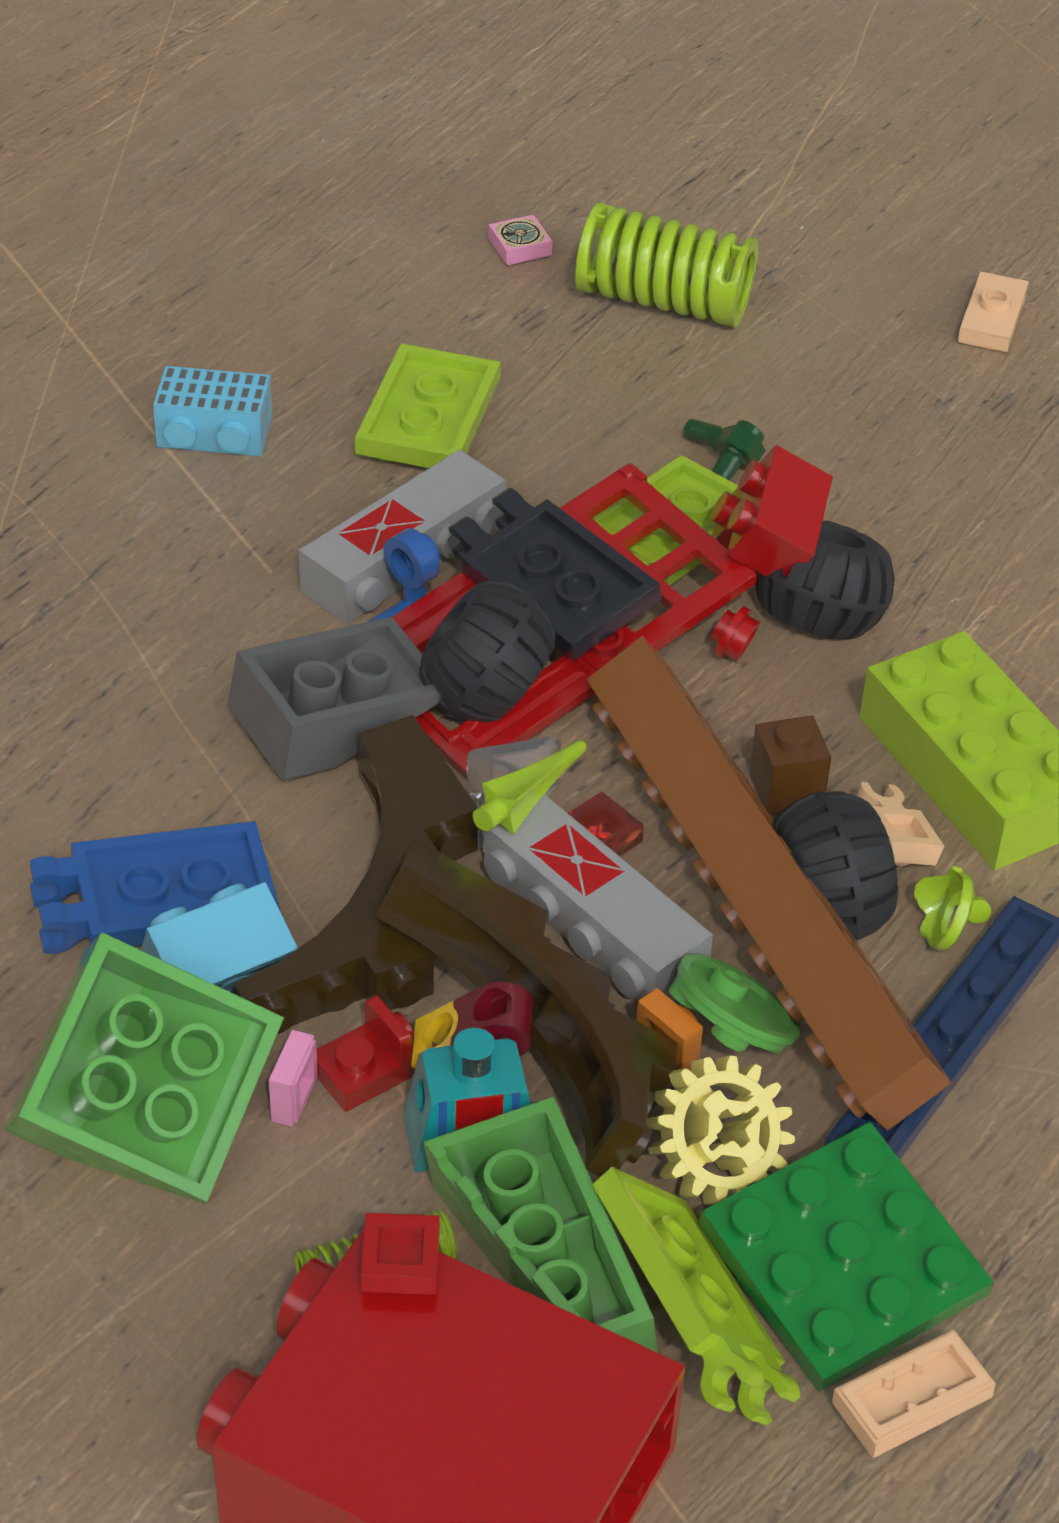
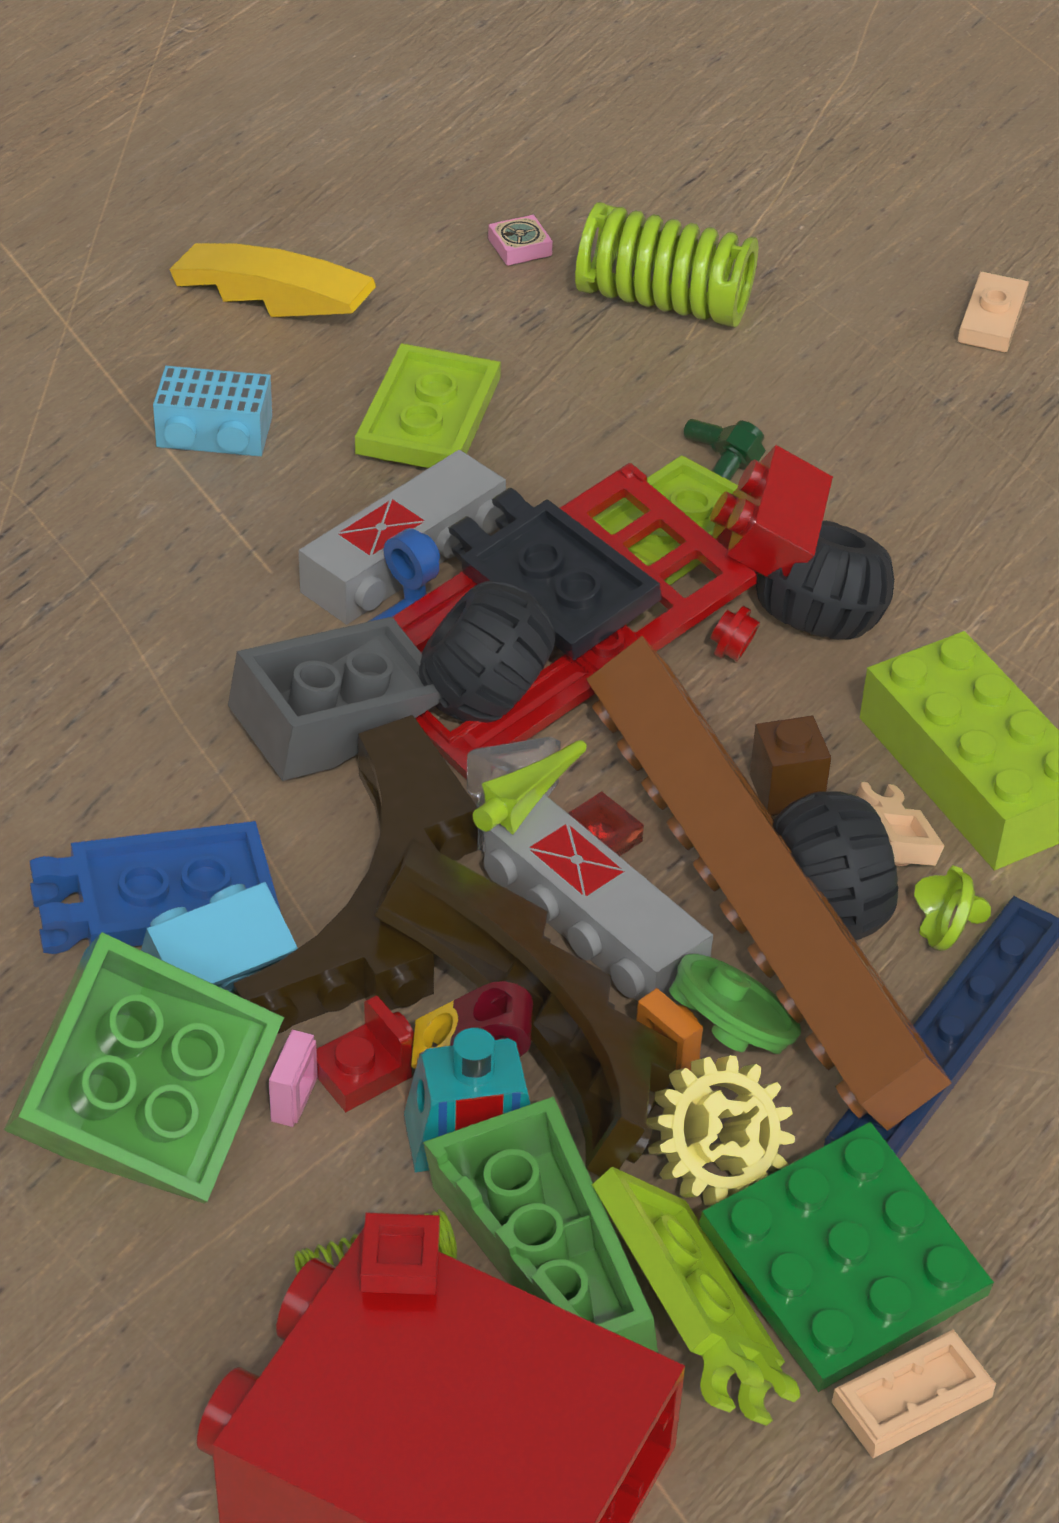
none -> yellow slope [169,243,377,317]

